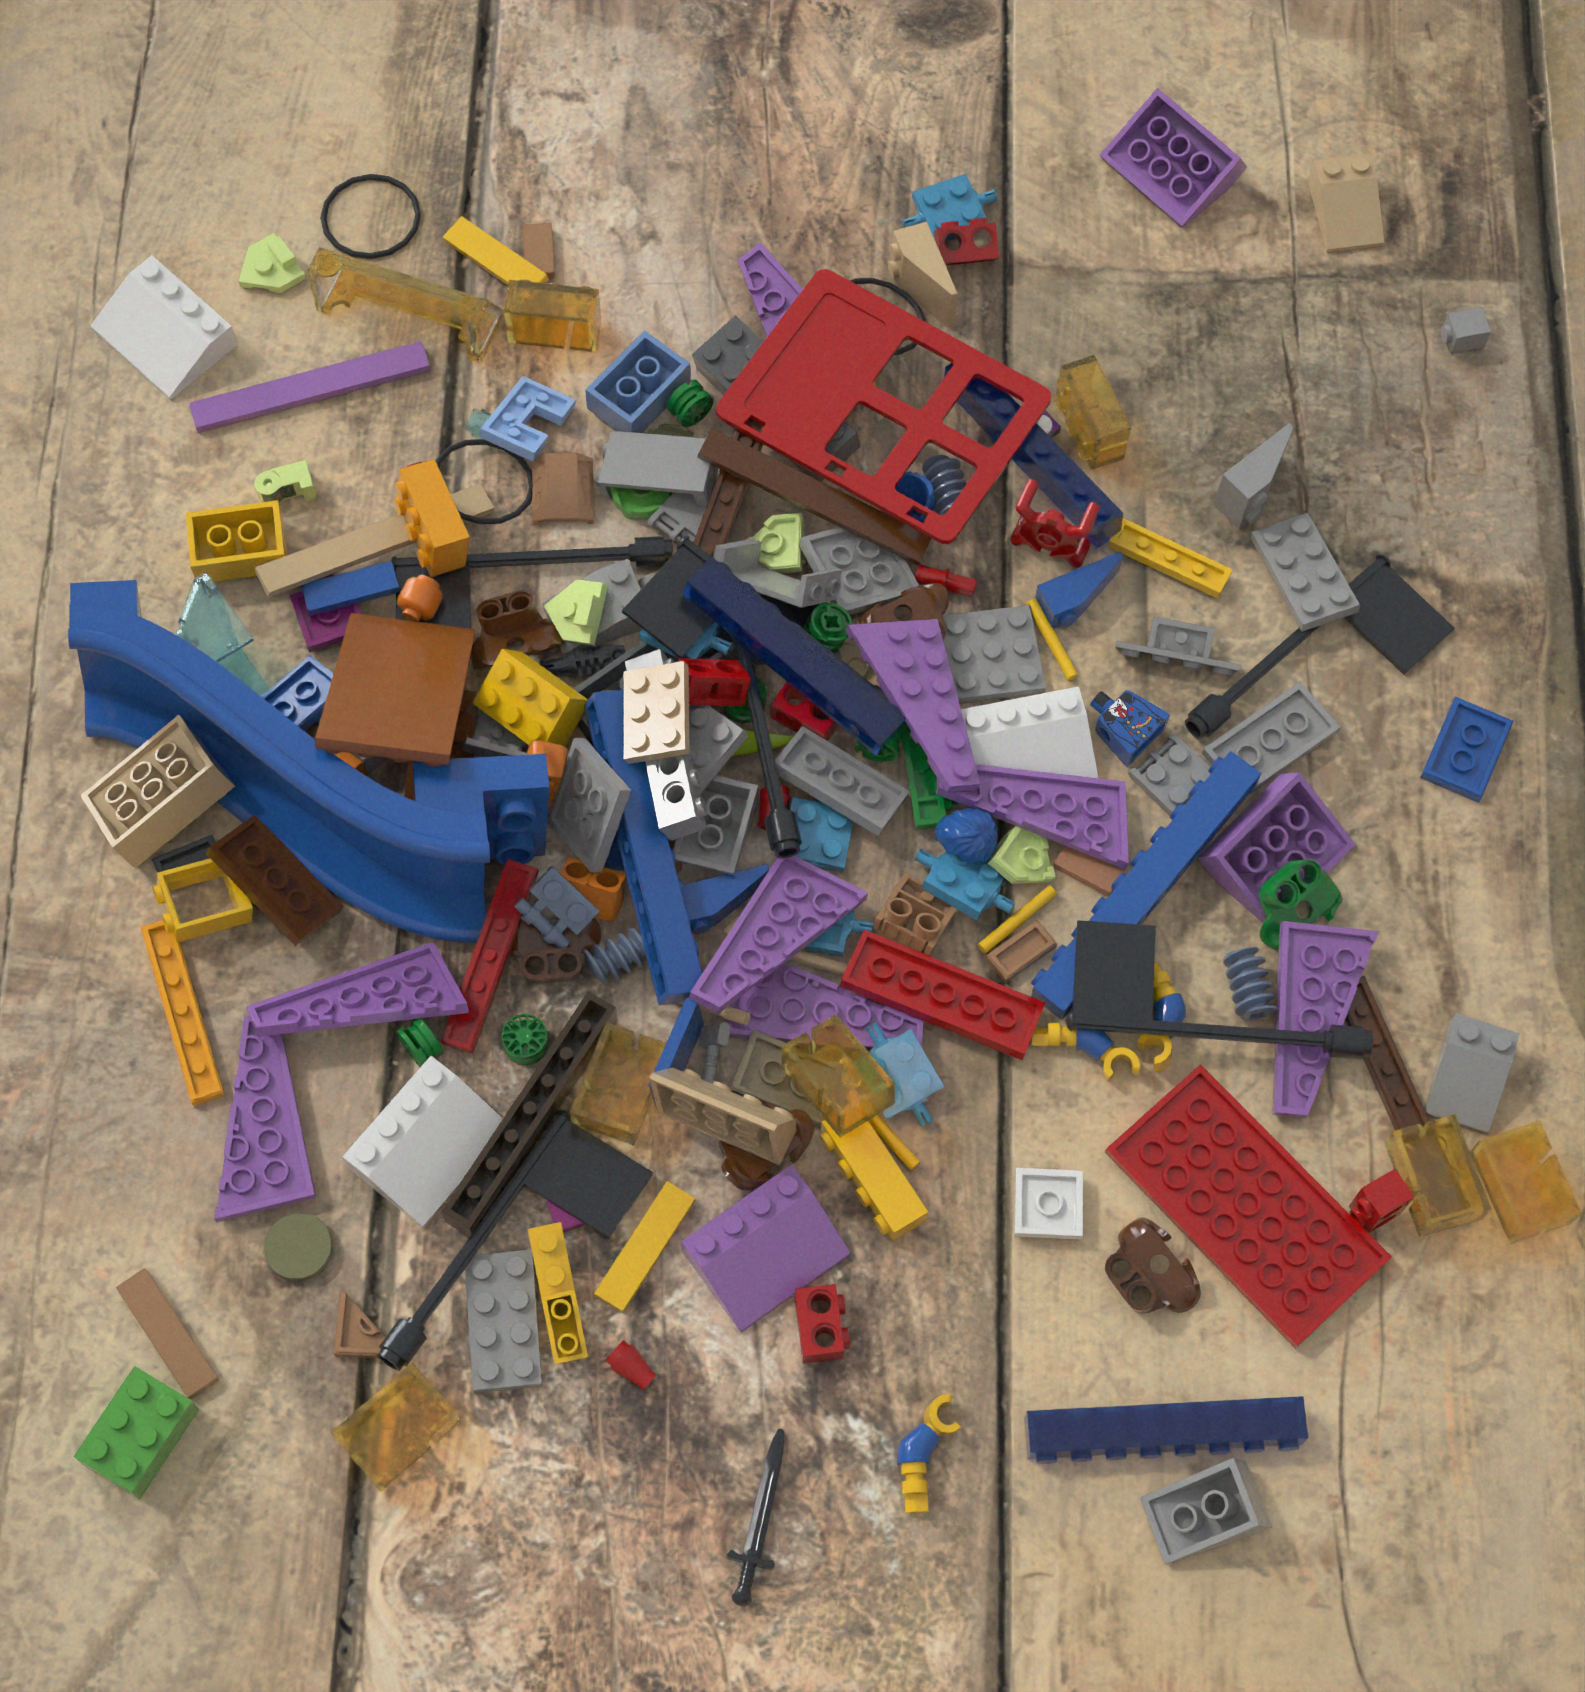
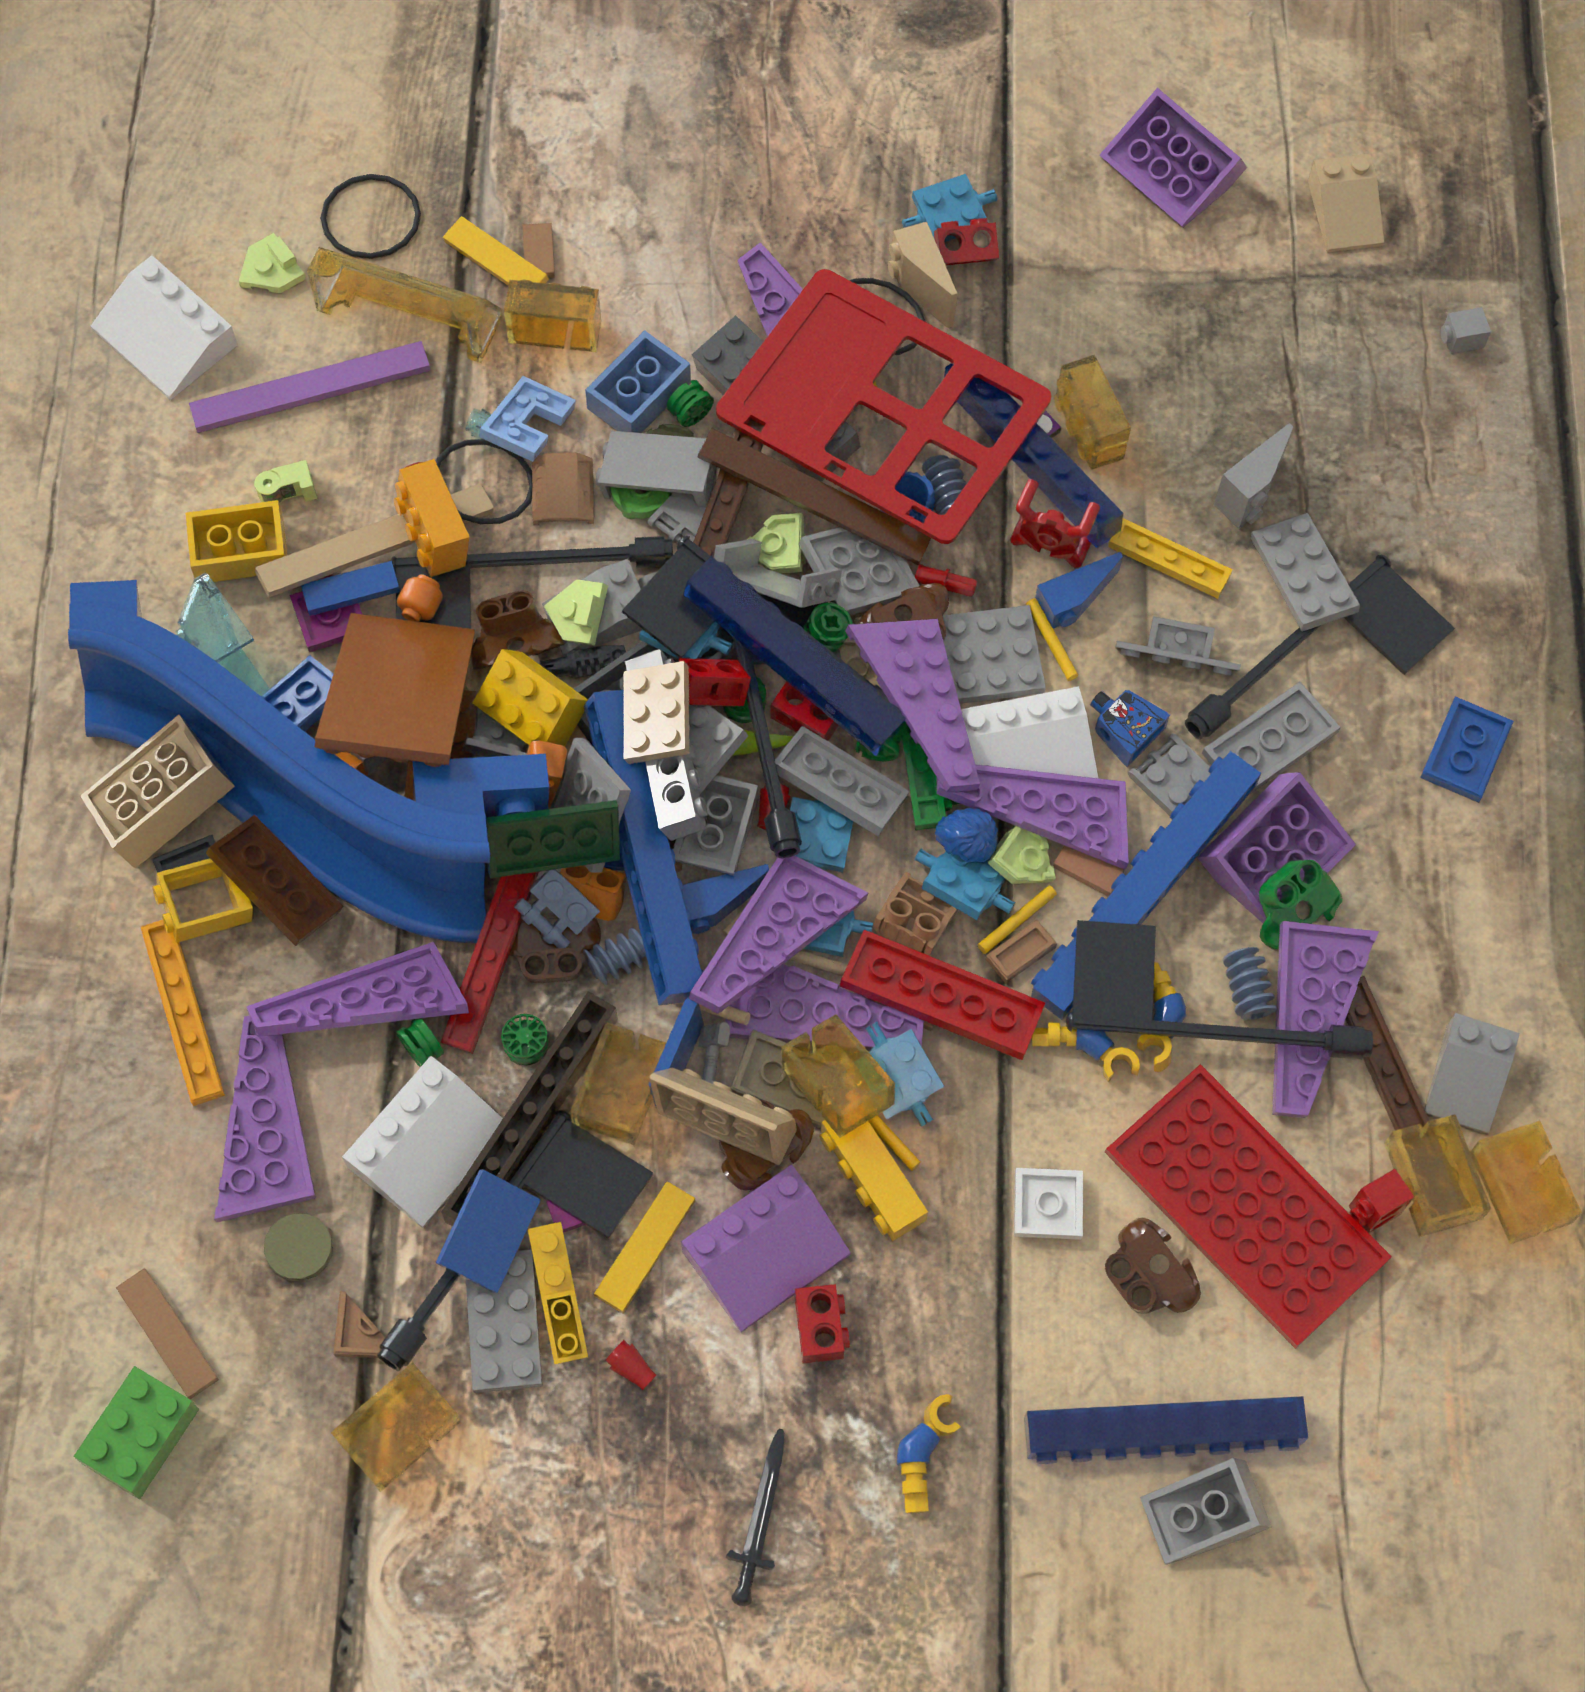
none -> blue tile [436,1170,541,1293]
none -> dark green tile [486,800,620,878]

